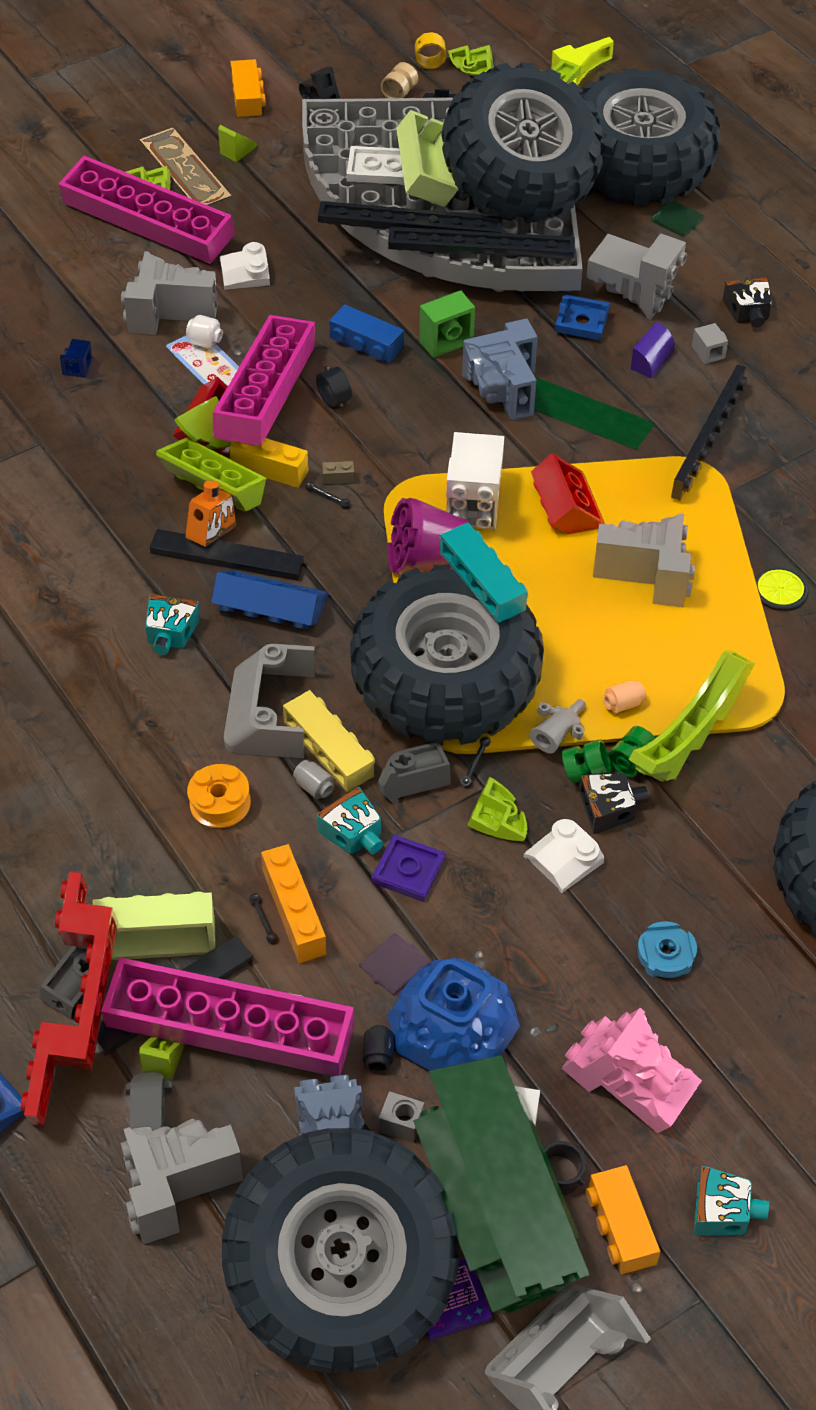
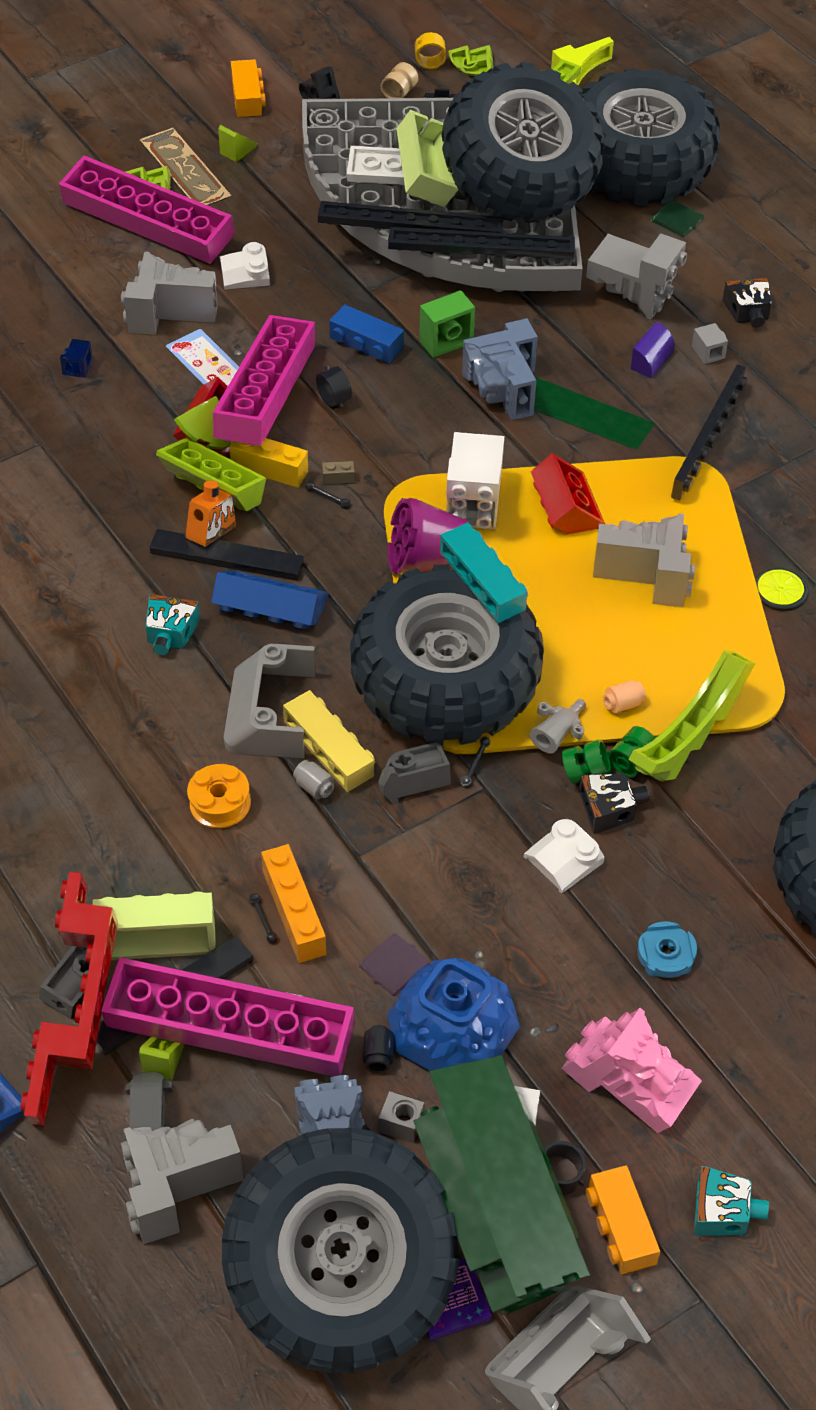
white head [186,315,223,348] -> none
teal torso [316,787,383,854] -> none
dark purple tile [371,834,446,902] -> none
lime brick [467,777,527,841] -> none
blue piece [555,295,611,340] -> none

